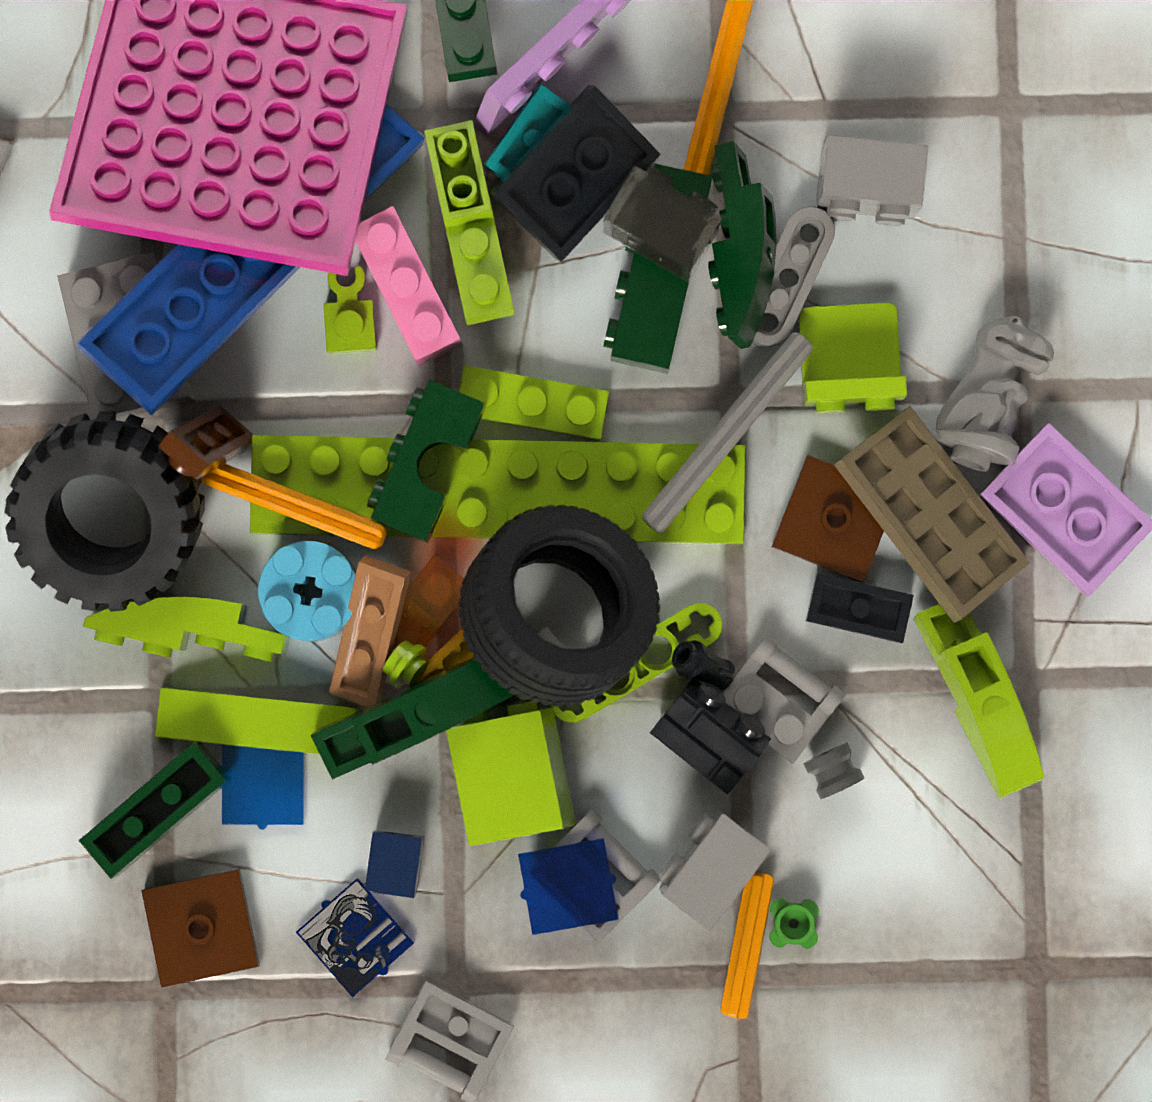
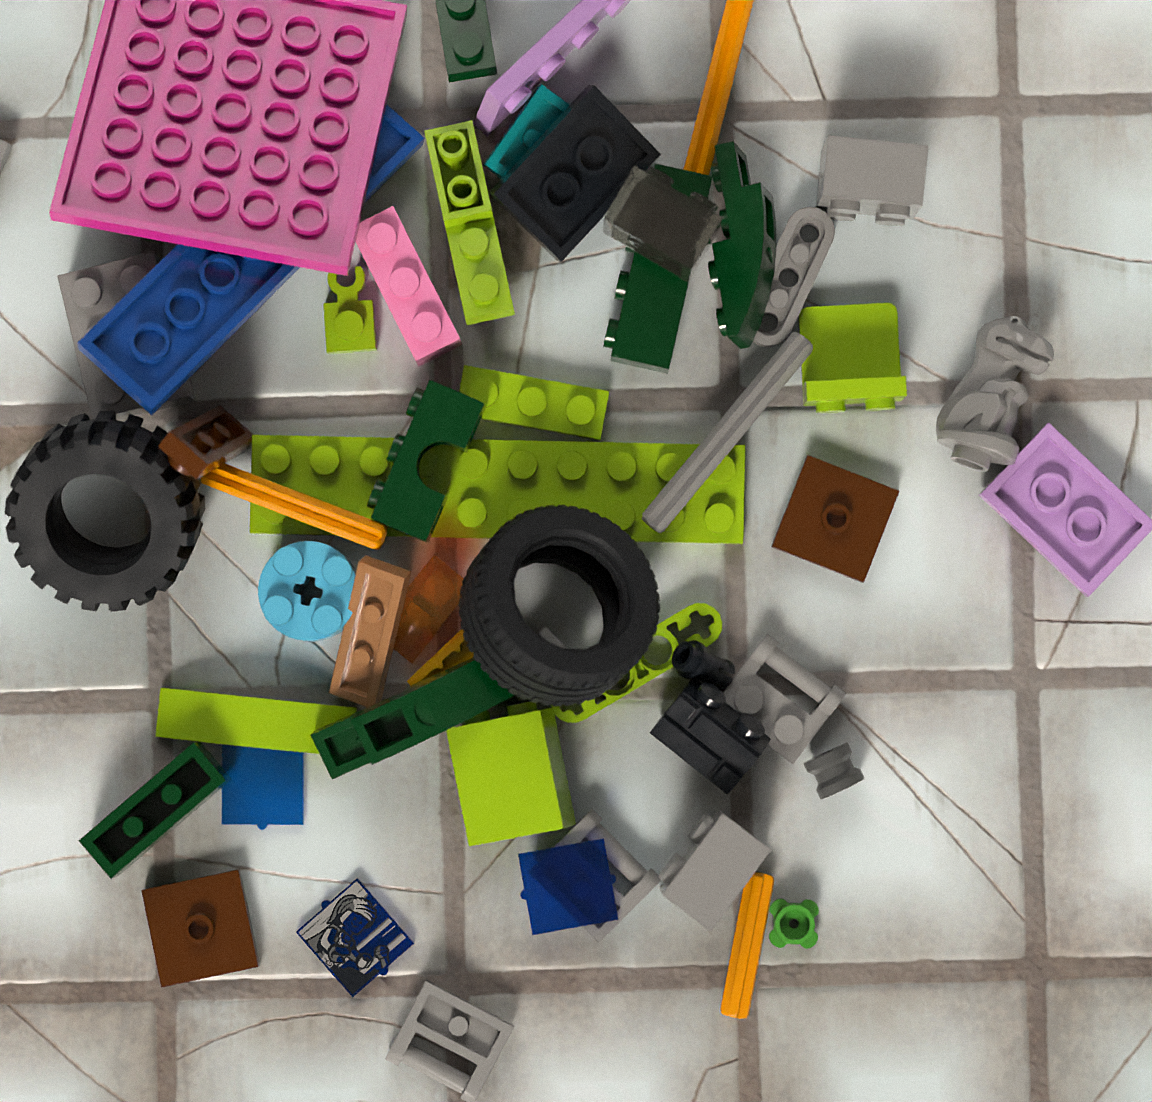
lime slope [83,597,290,662] -> none
dark blue panel [365,830,424,898] -> none
lime plate [383,640,428,688] -> none
black plate [805,573,914,644] -> none
dark tan plate [833,406,1030,623] -> none
lime slope [914,604,1045,799] -> none

